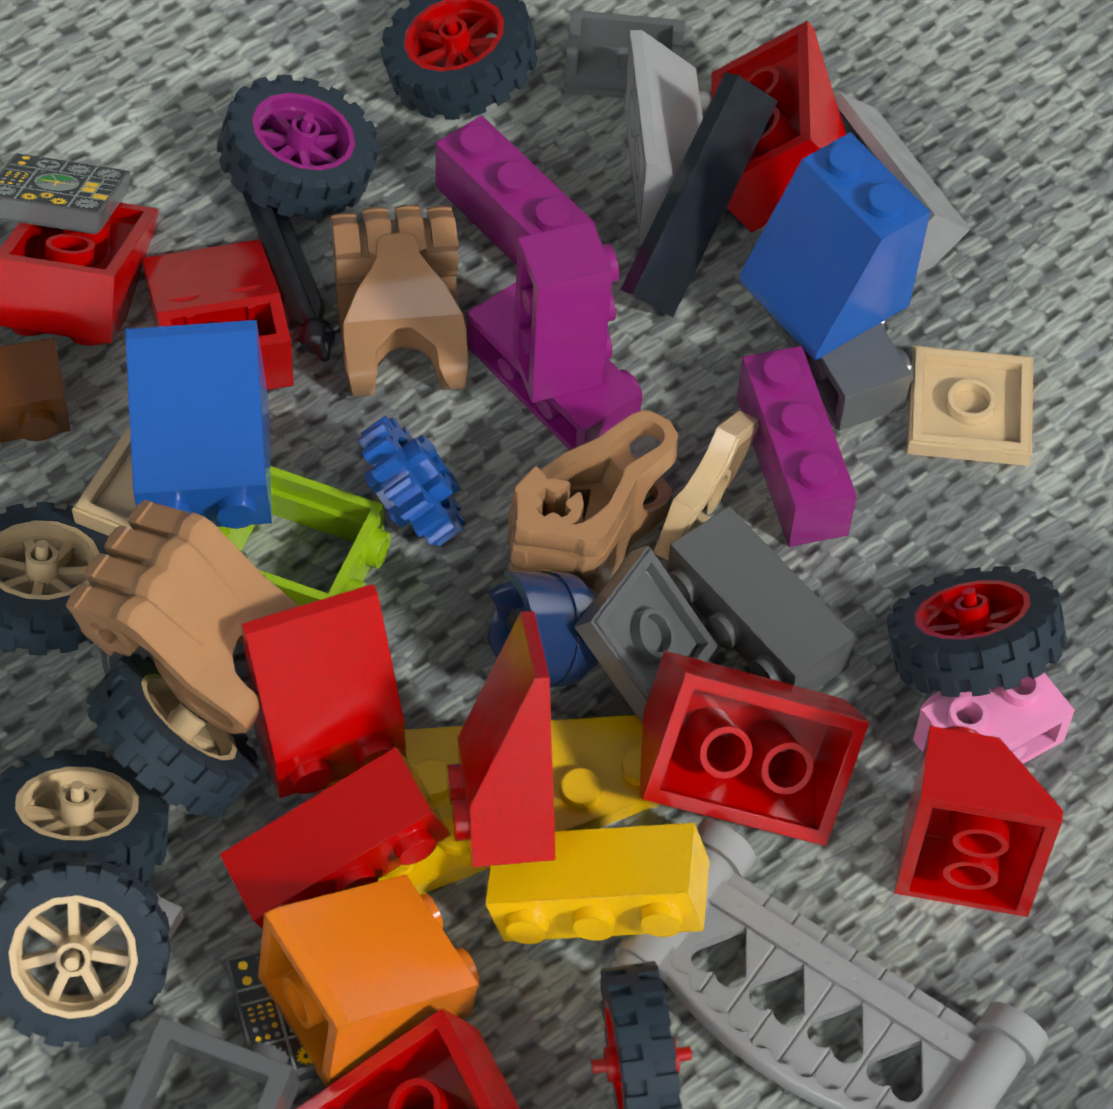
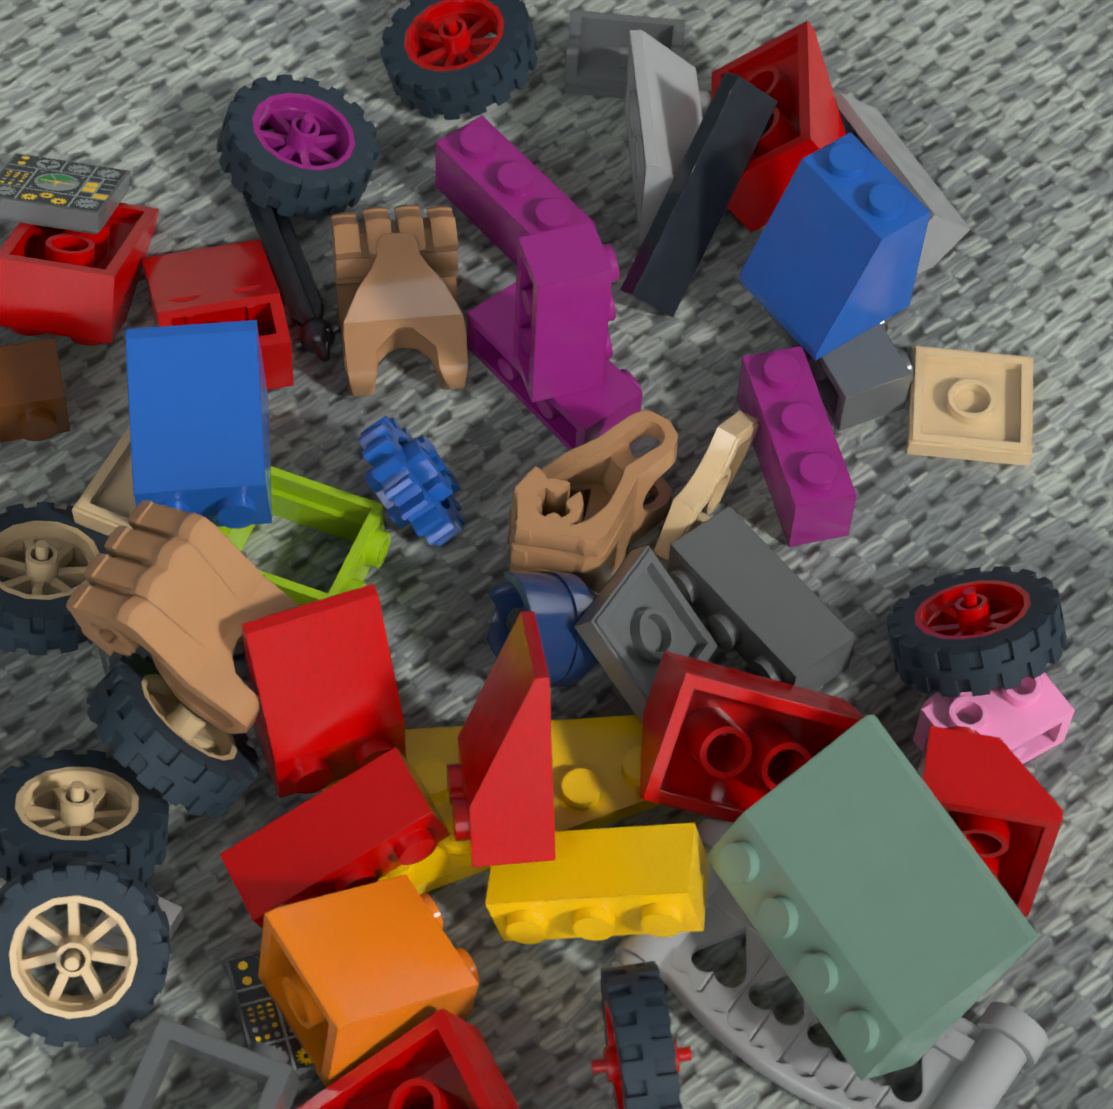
none -> sand green slope [705,715,1039,1081]

